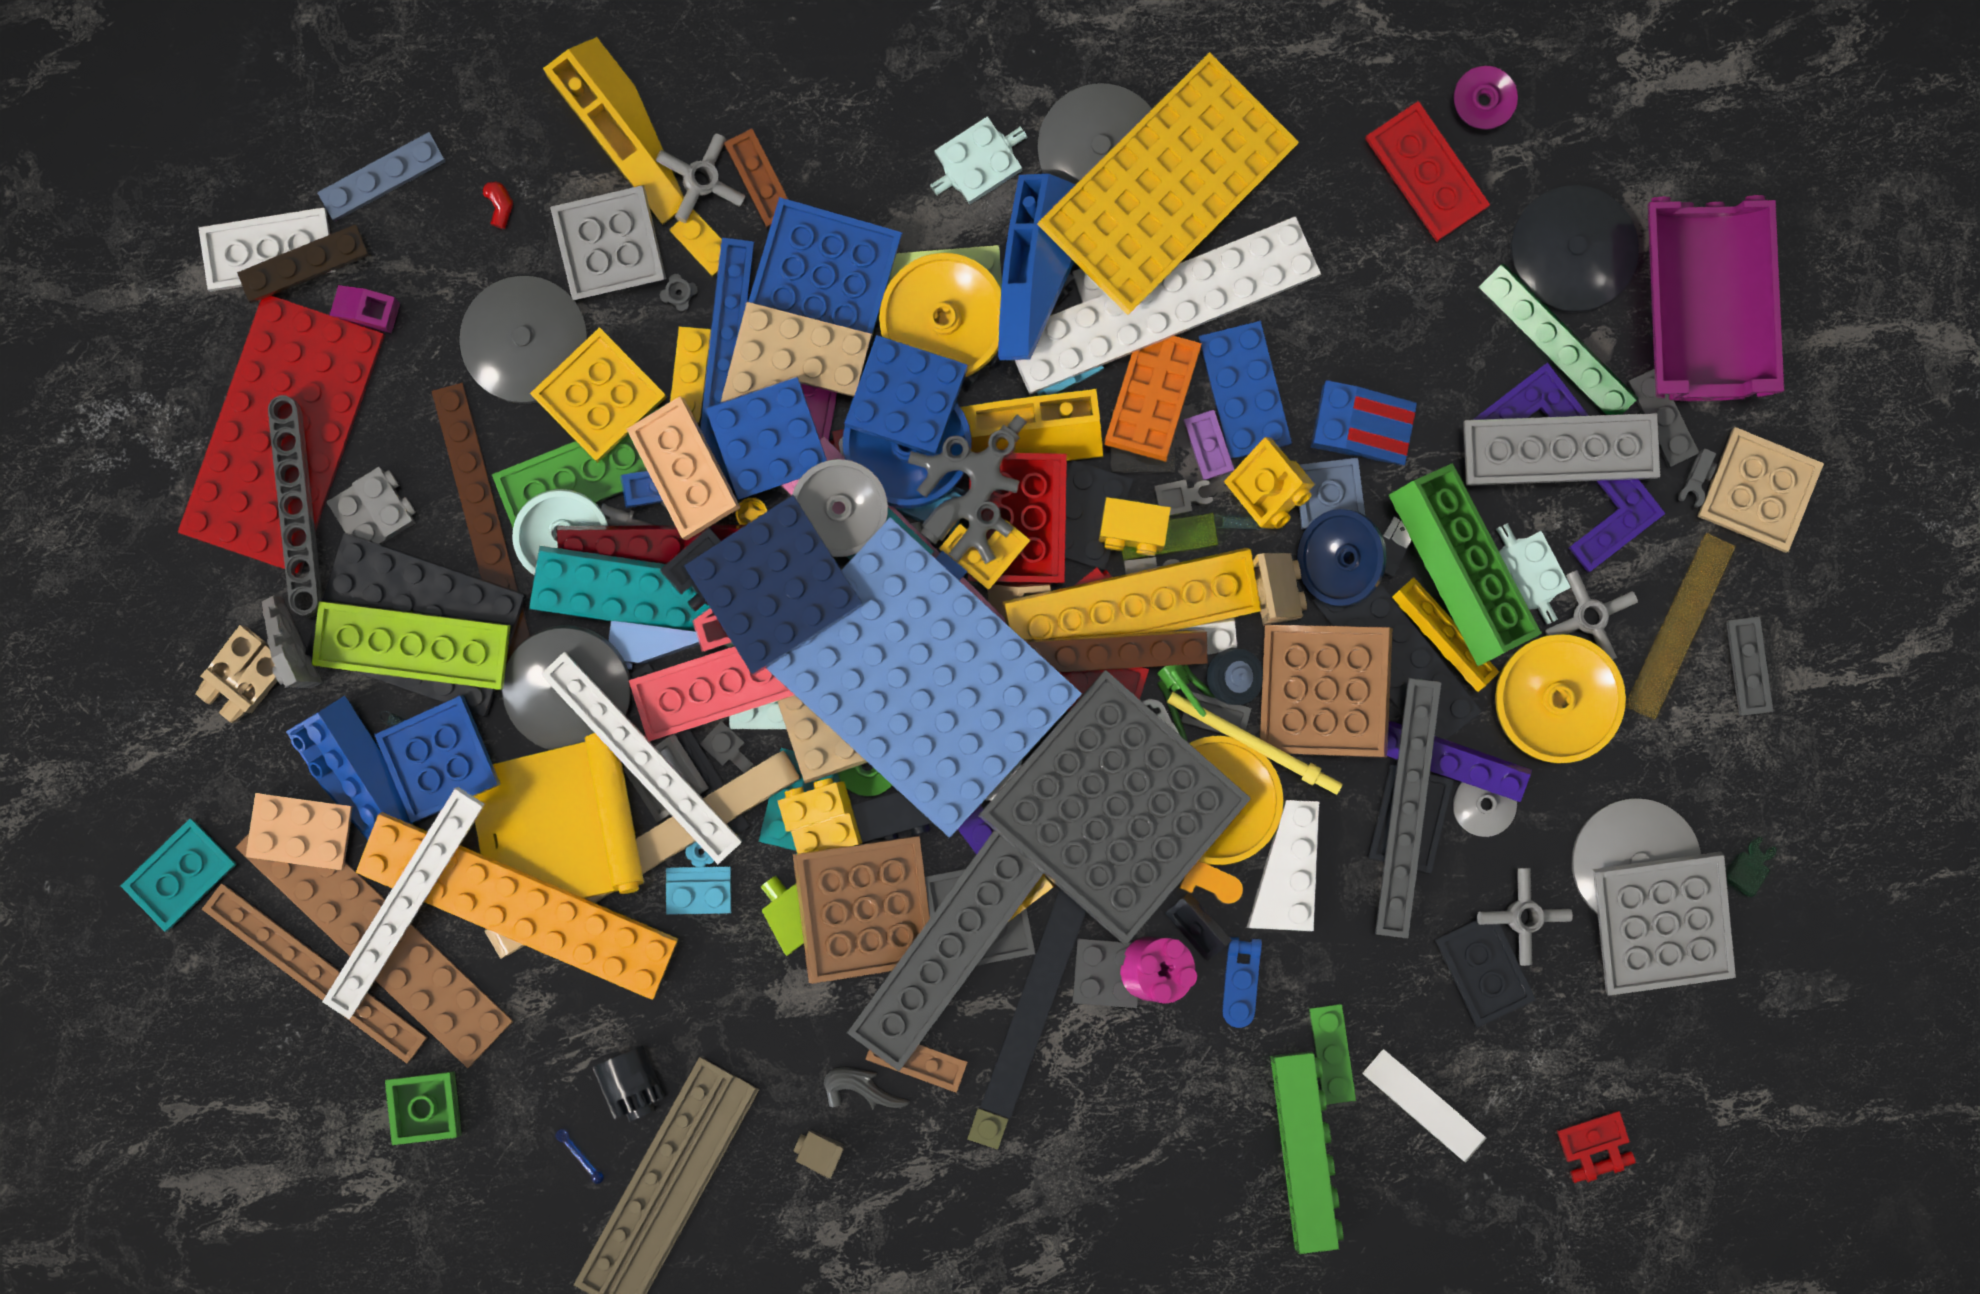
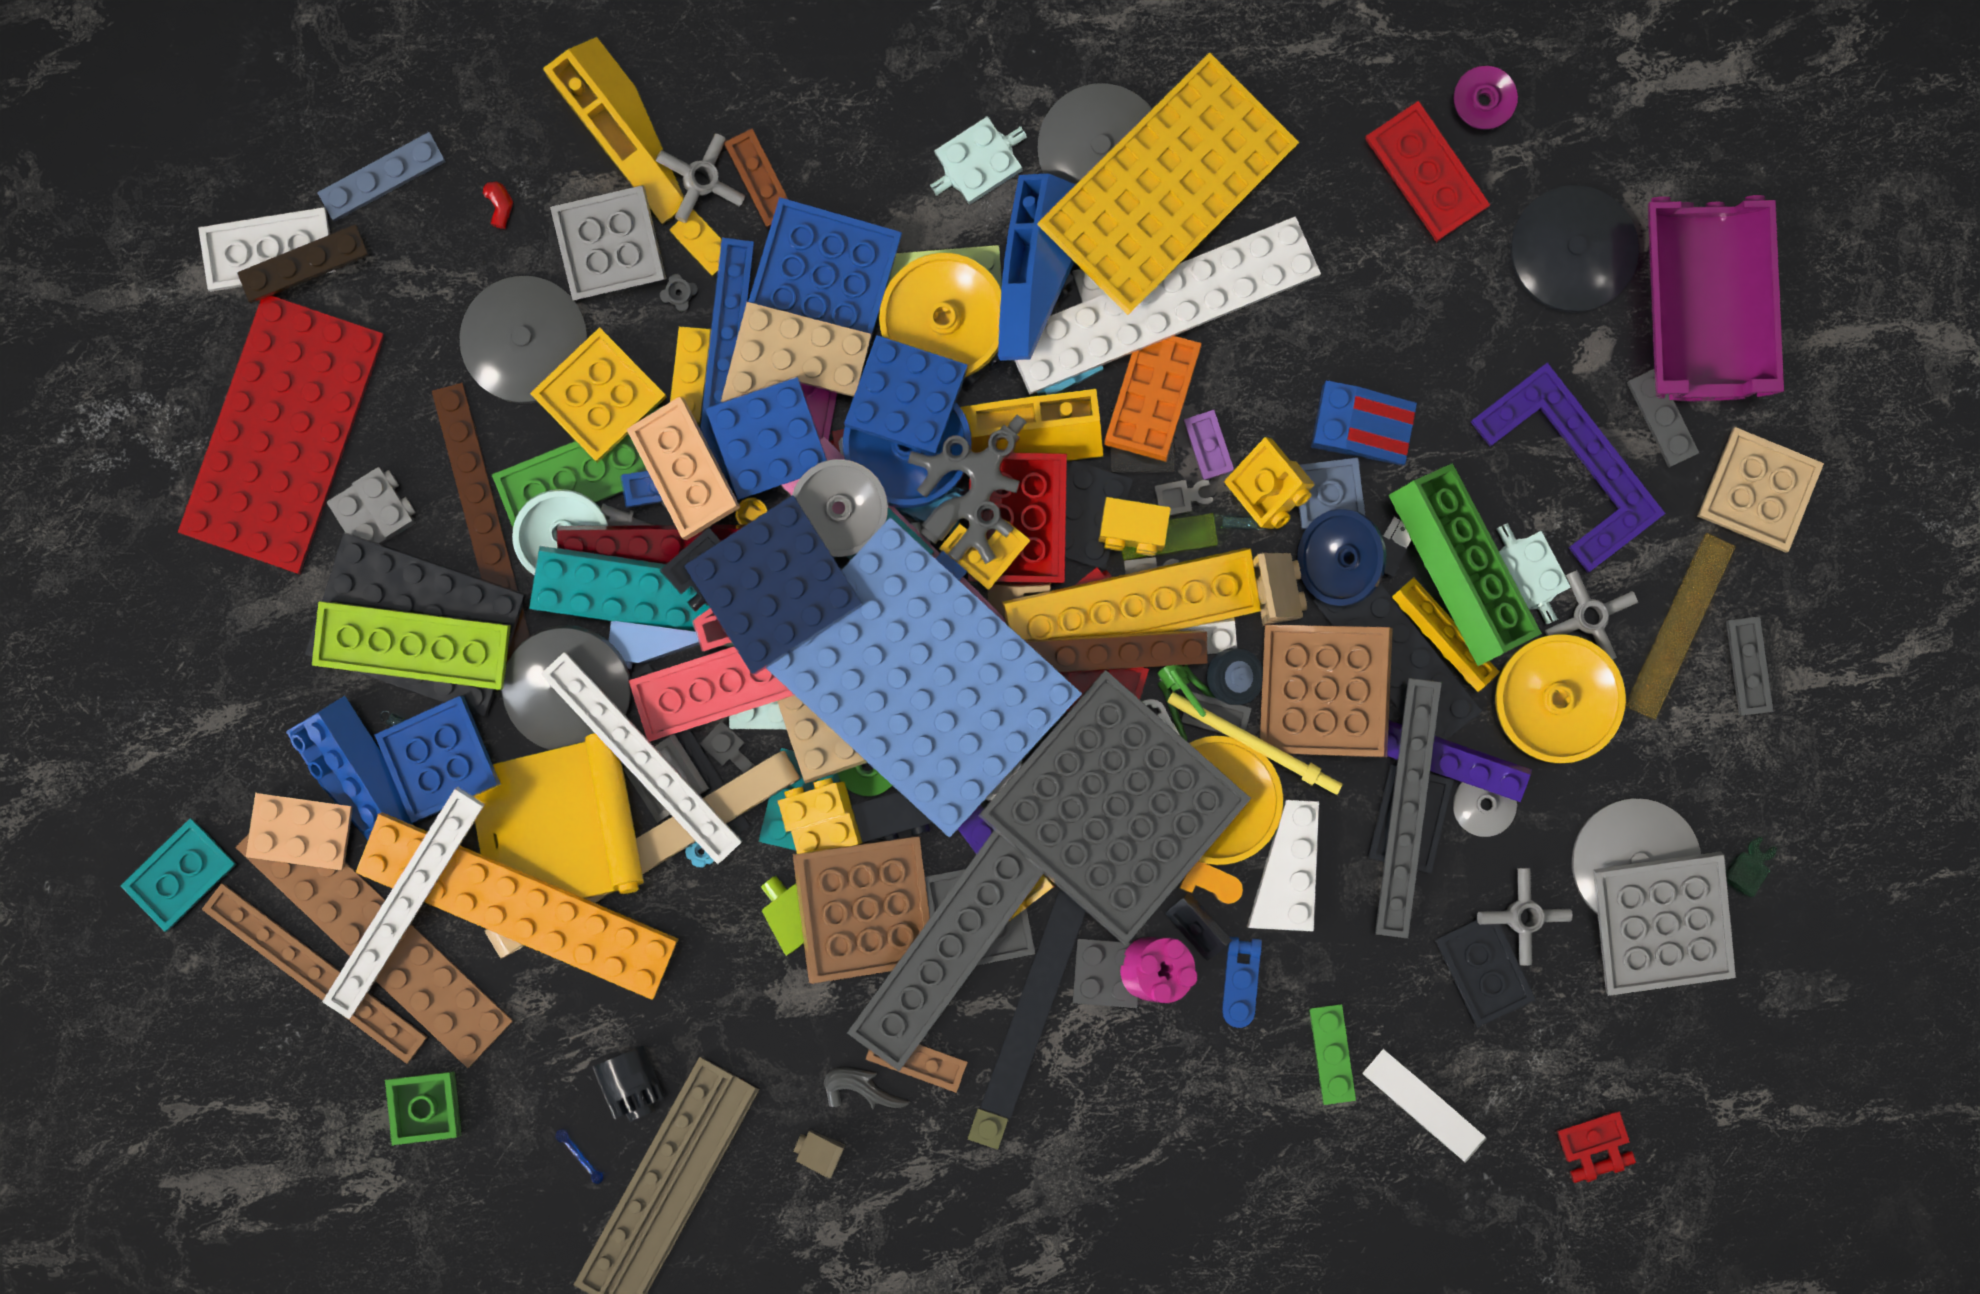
tan hips [196,625,277,723] -> none
light grey plate [262,596,323,688] -> none
dark grey beam [268,395,323,617] -> none
magenta slope [329,285,400,333] -> none
medium azure plate [666,867,731,914] -> none
blue plate [1198,321,1292,460] -> none
bright green brick [1270,1051,1343,1254] -> none
light grey plate [1463,413,1660,485] -> none
plate [1479,263,1638,415] -> none
dark grey plate [1679,448,1717,508] -> none

